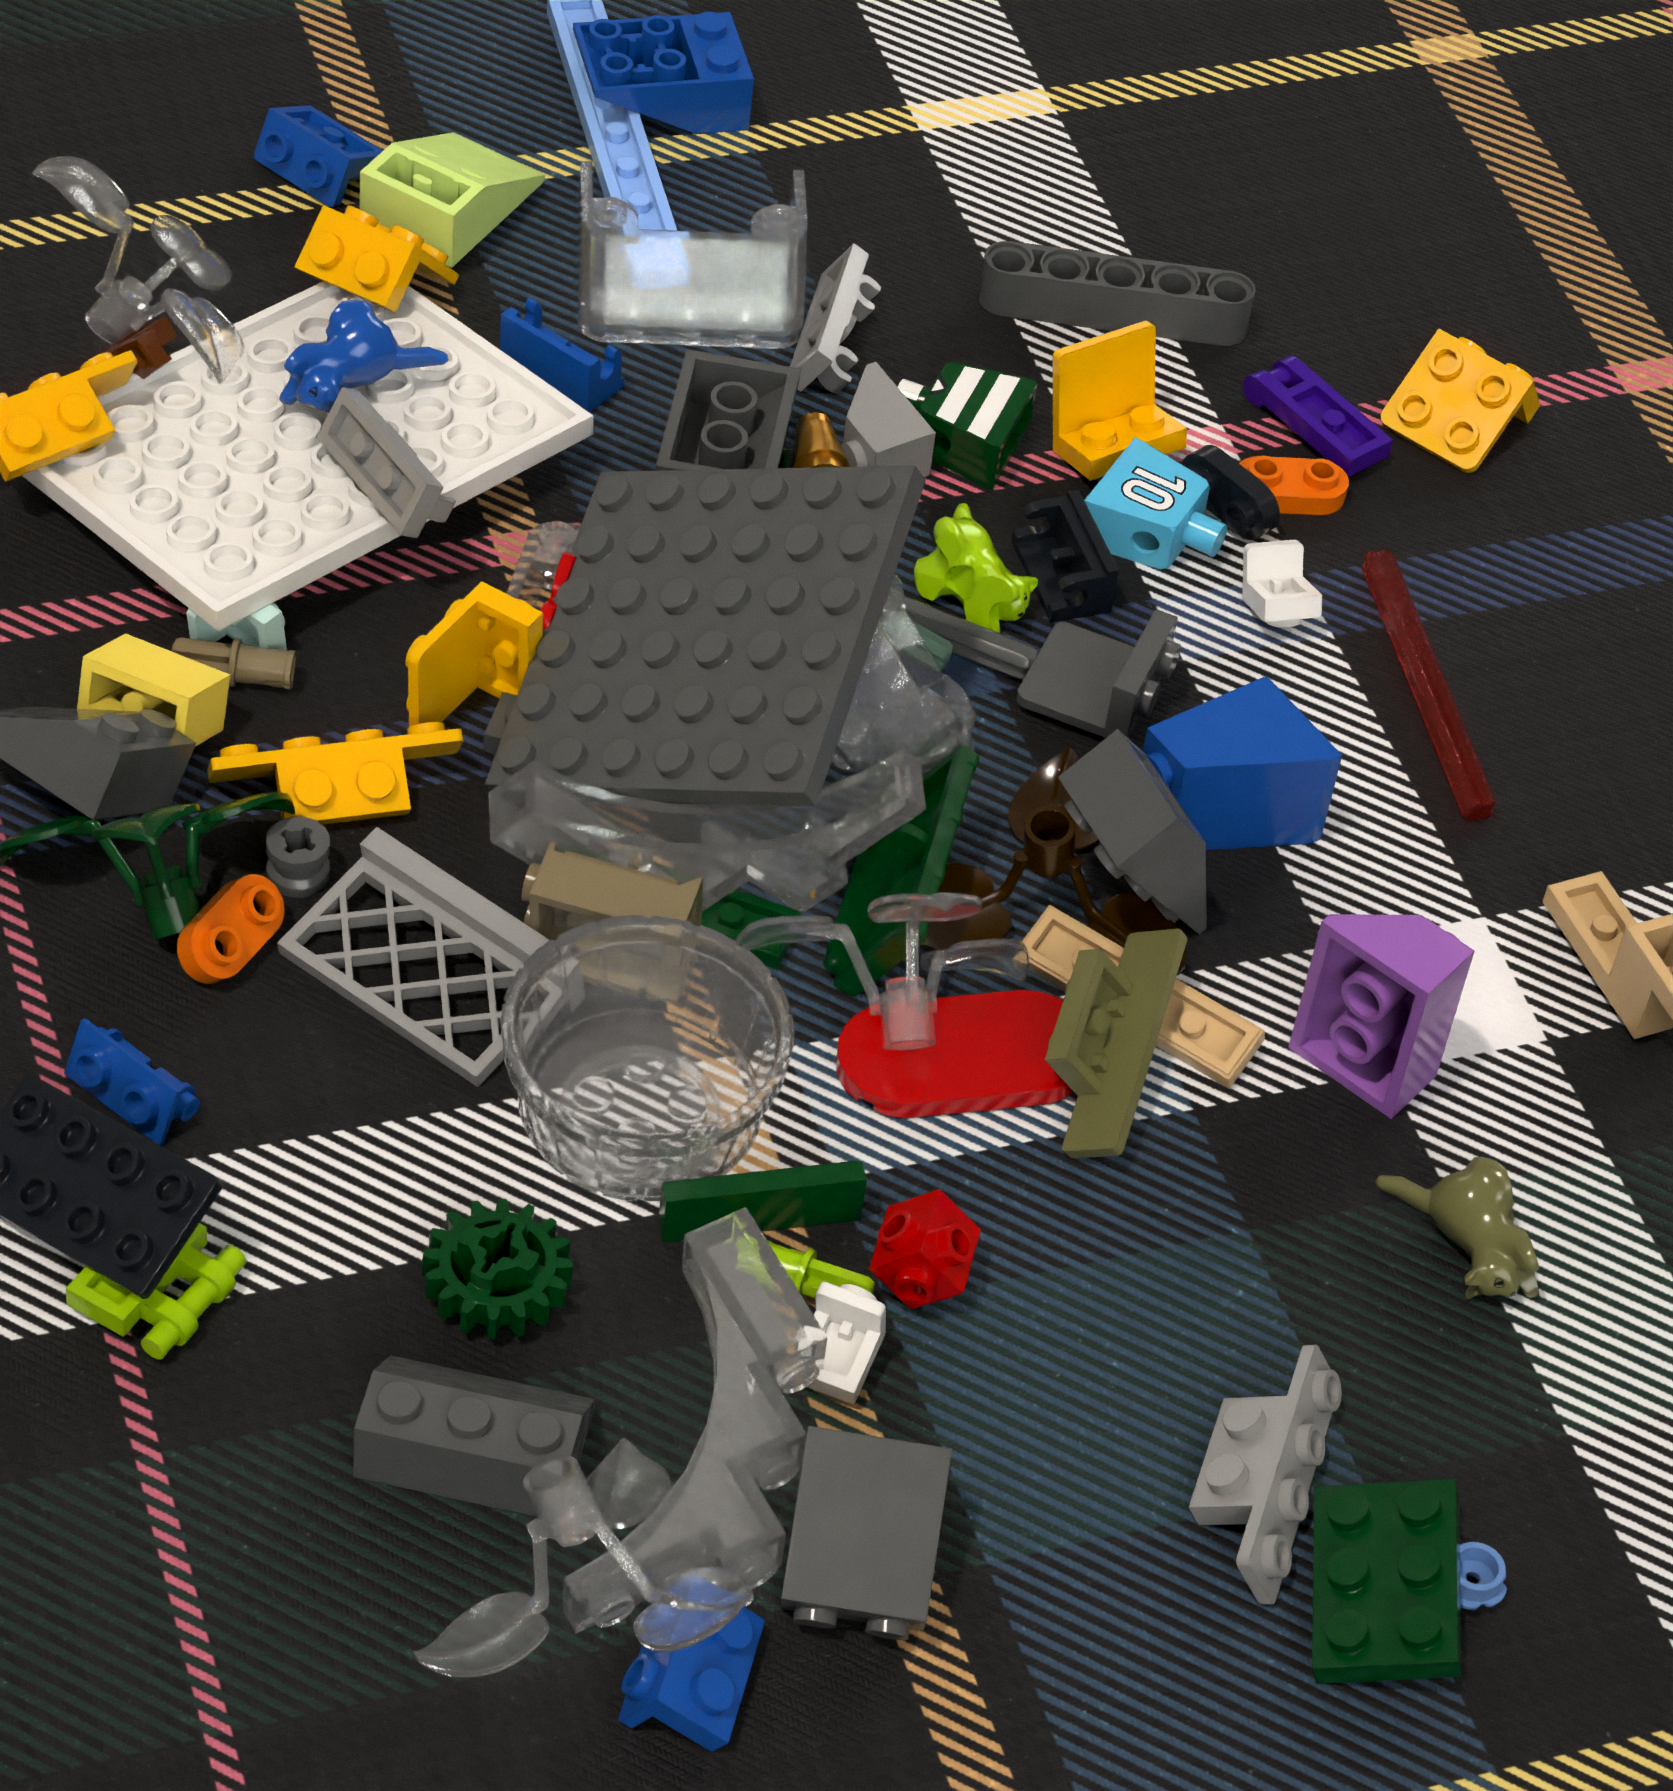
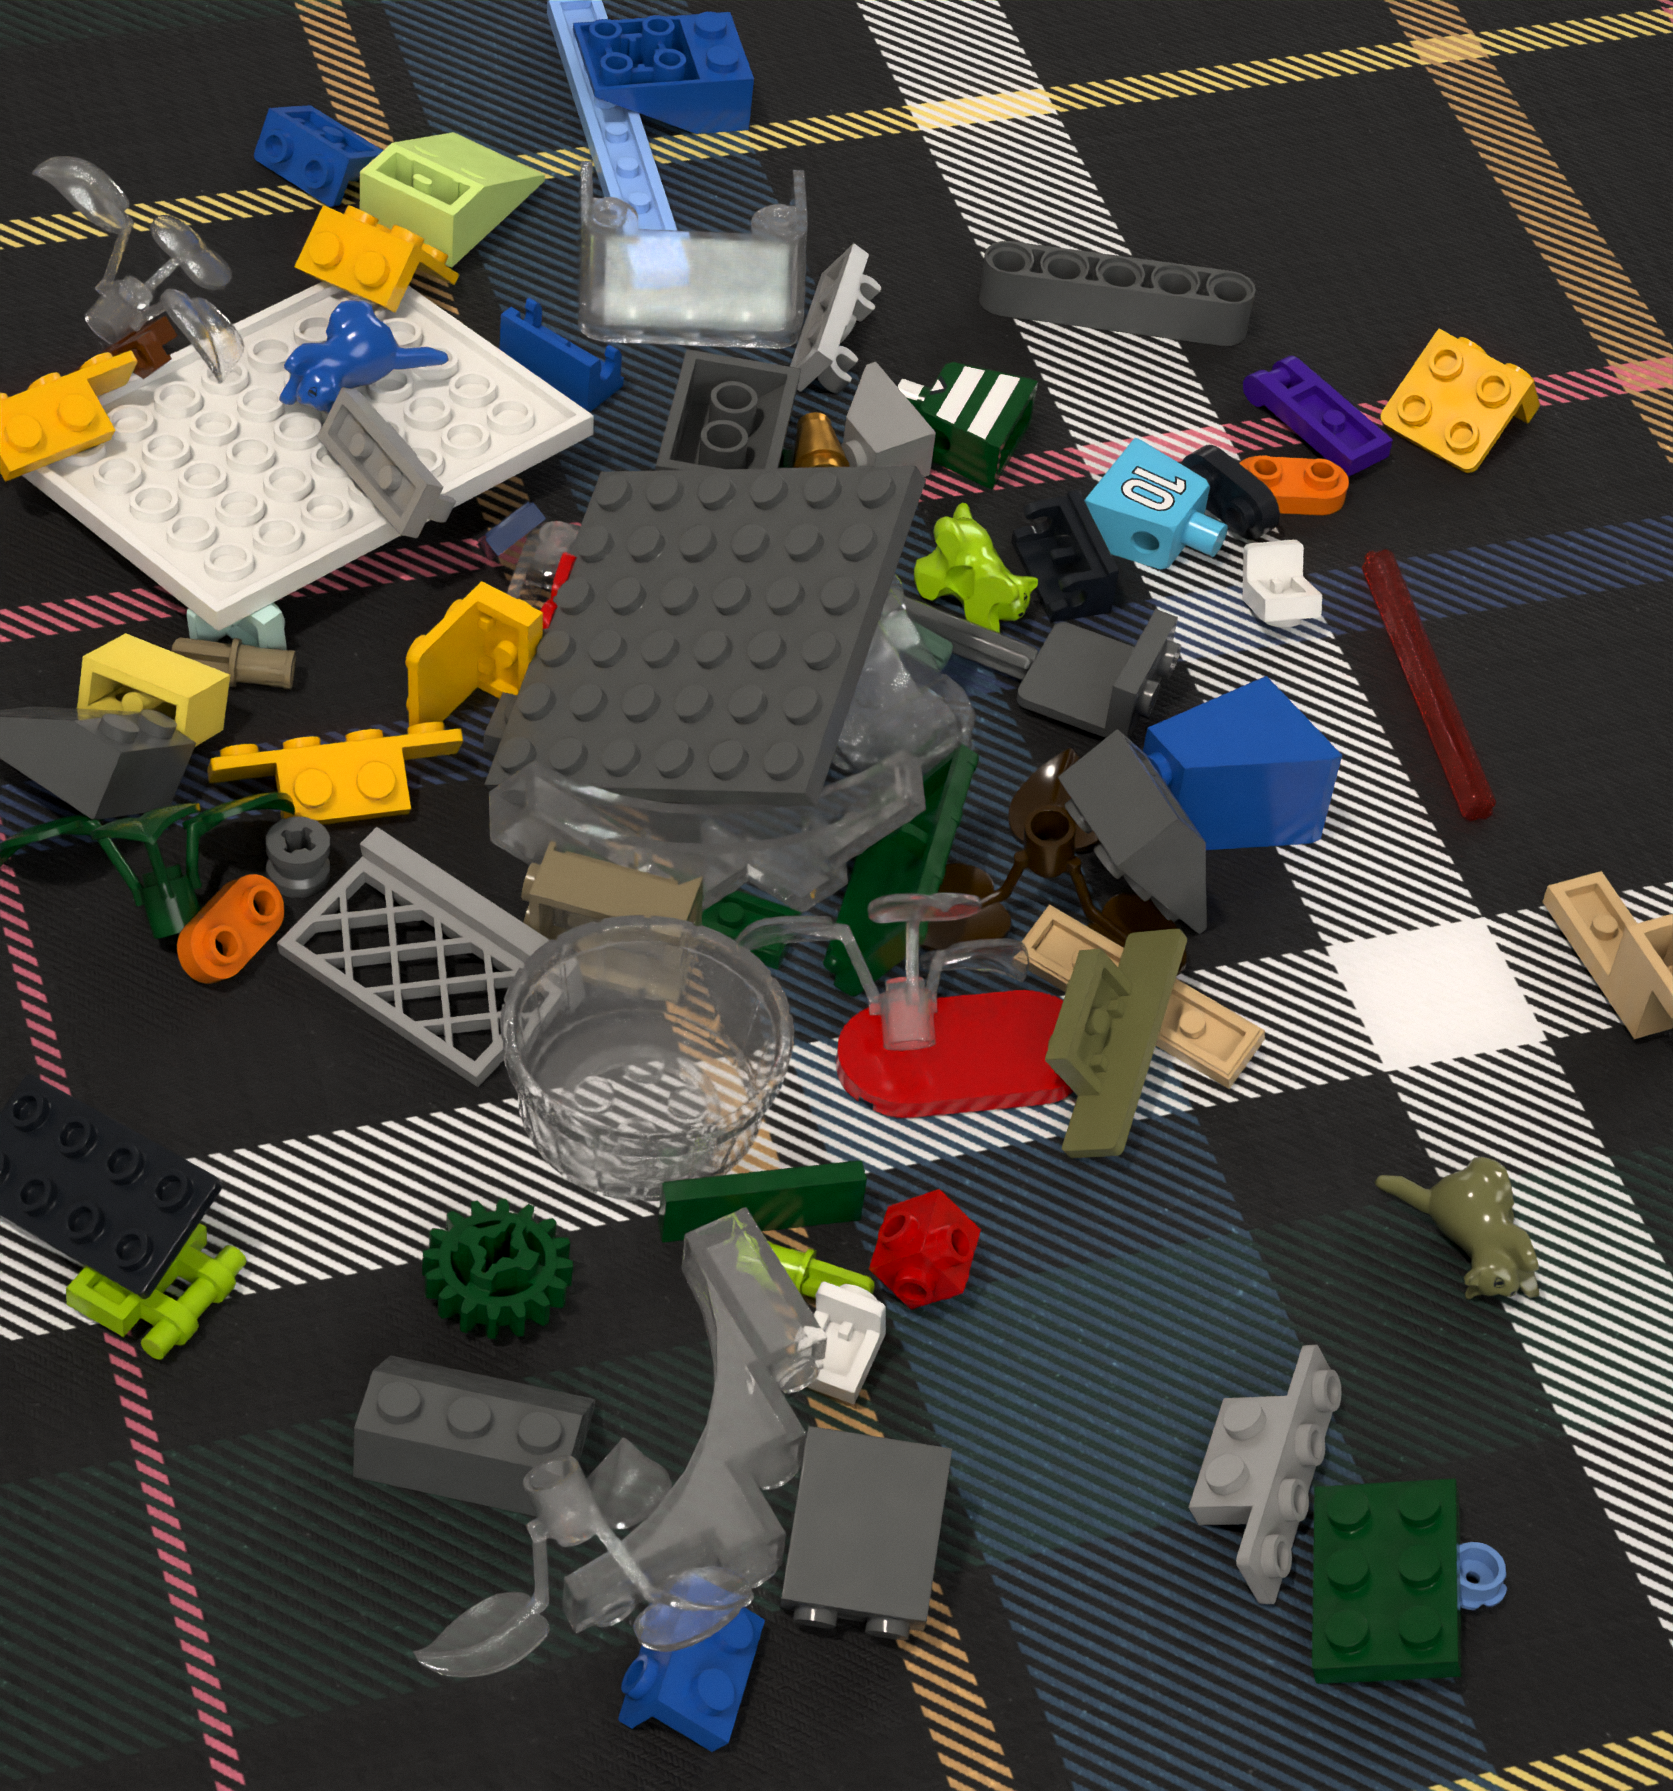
blue hinge [64,1018,200,1145] -> none
yellow bracket [1053,320,1187,481] -> none
medium lavender slope [1288,914,1475,1119] -> none
none -> dark blue tile [477,502,546,561]

